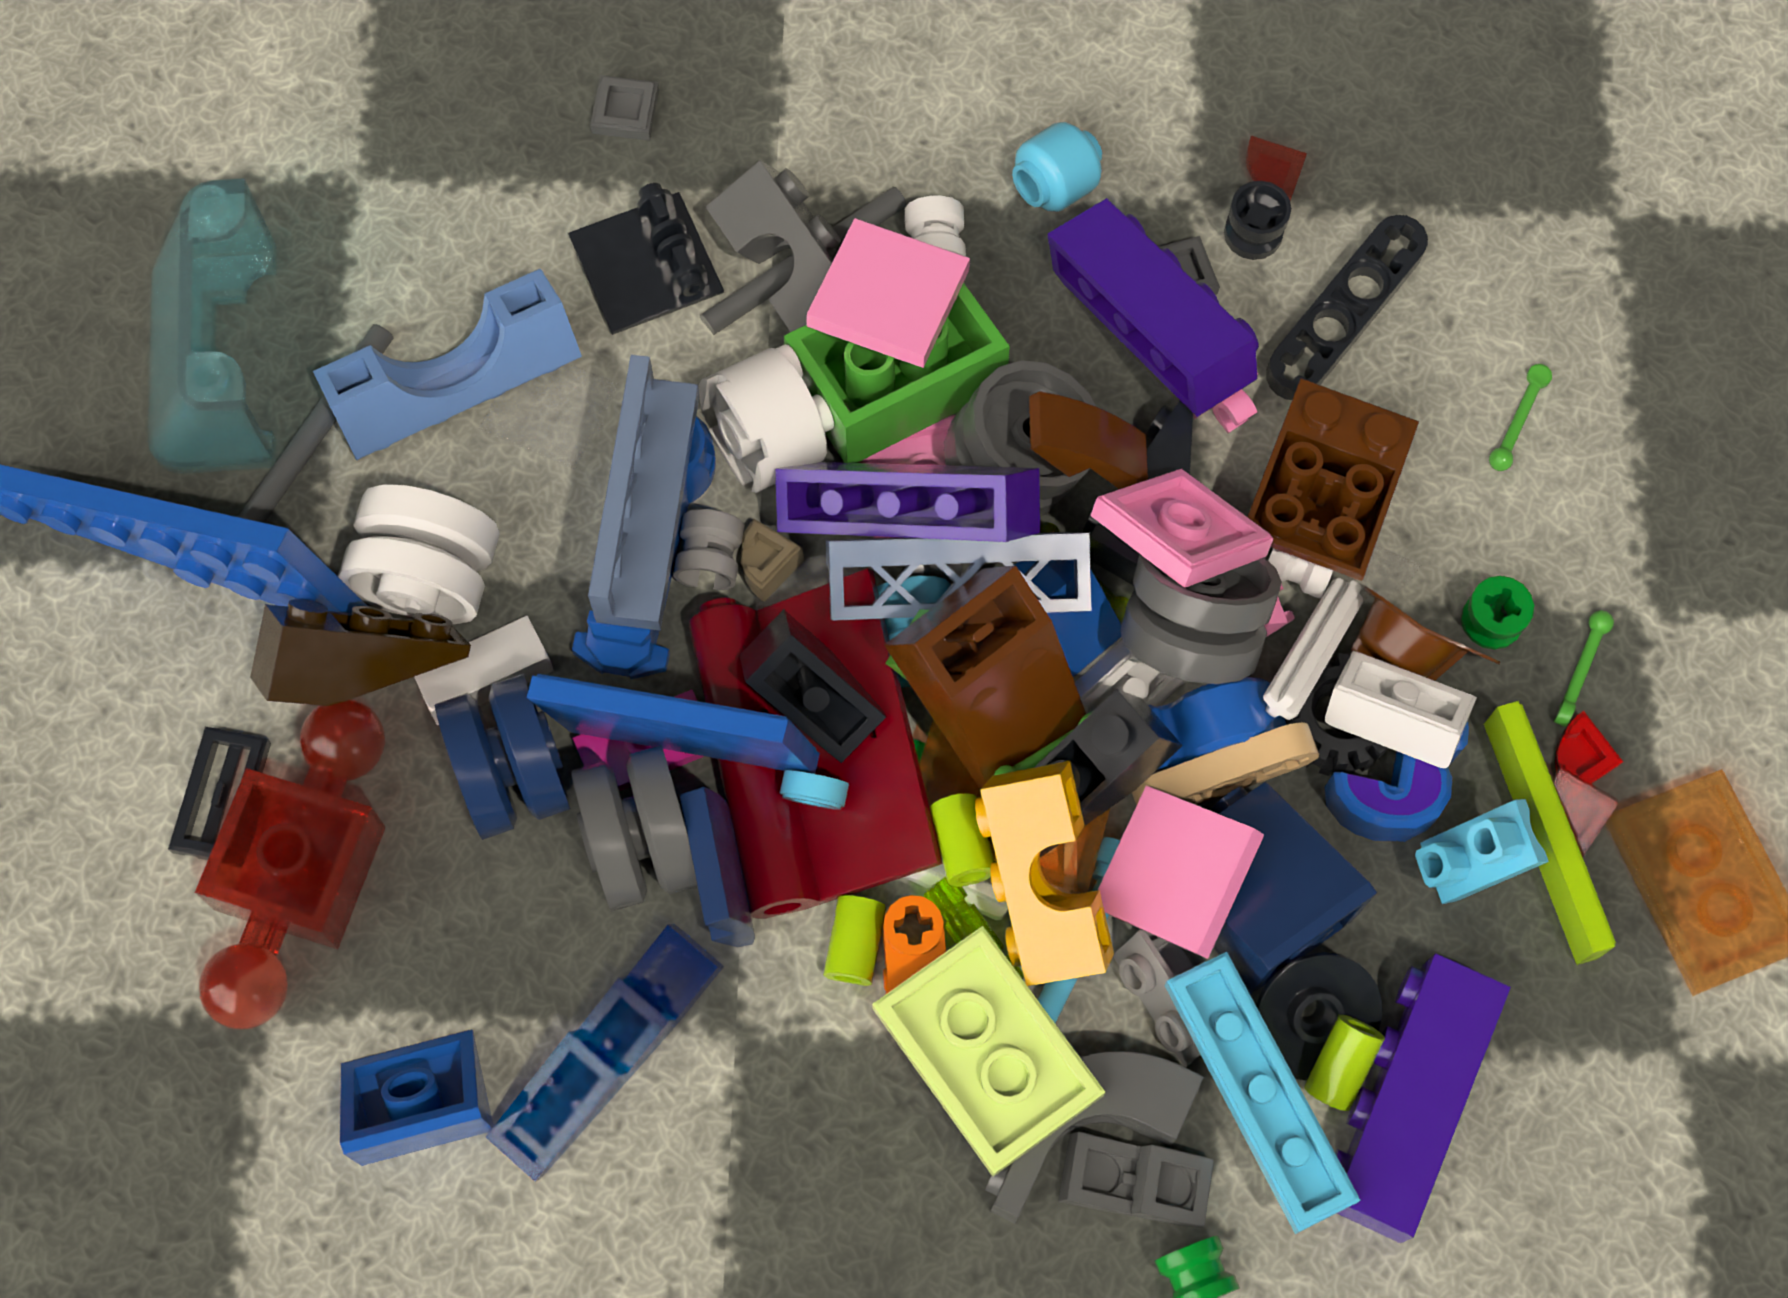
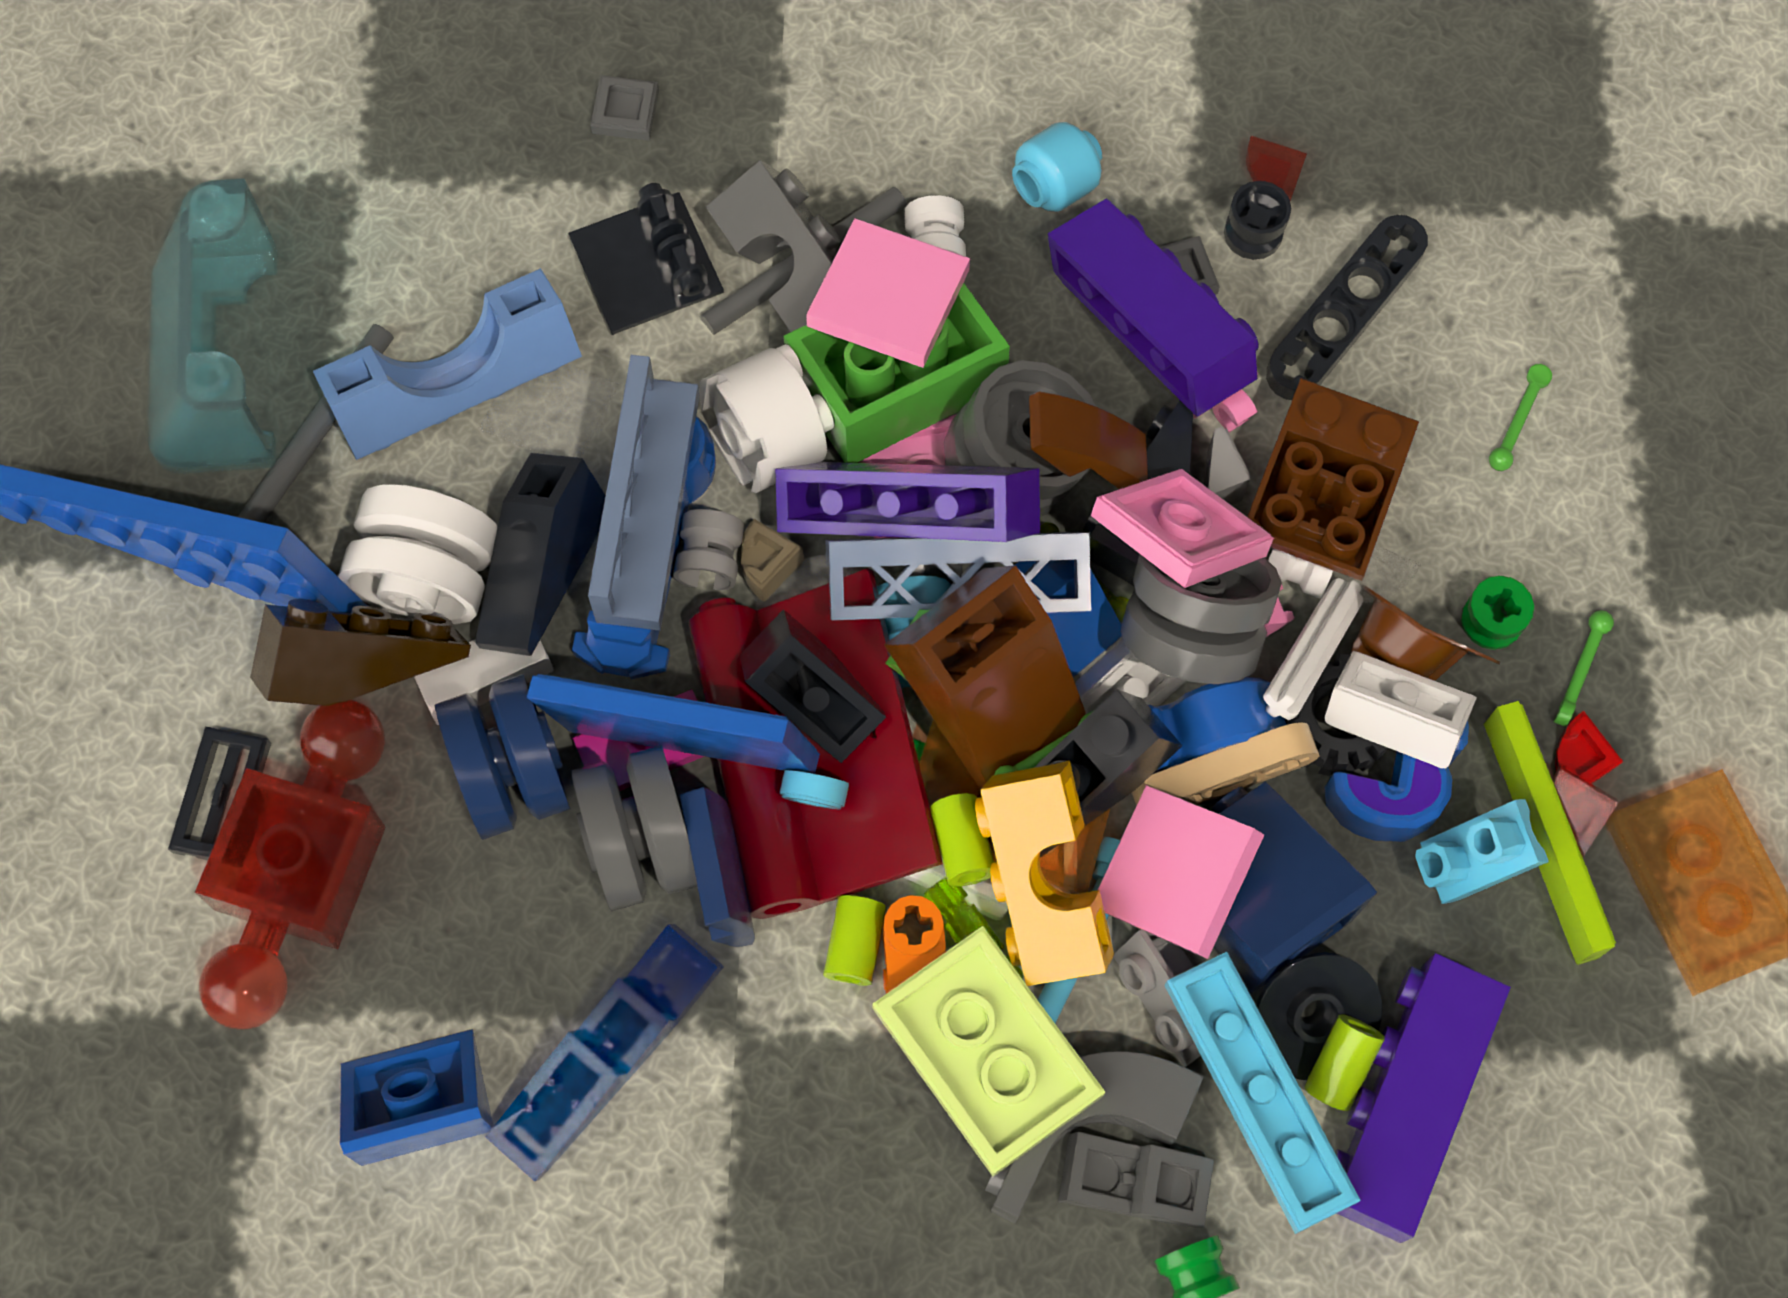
none -> black slope [475,453,606,656]
none -> light grey slope [1204,426,1251,505]

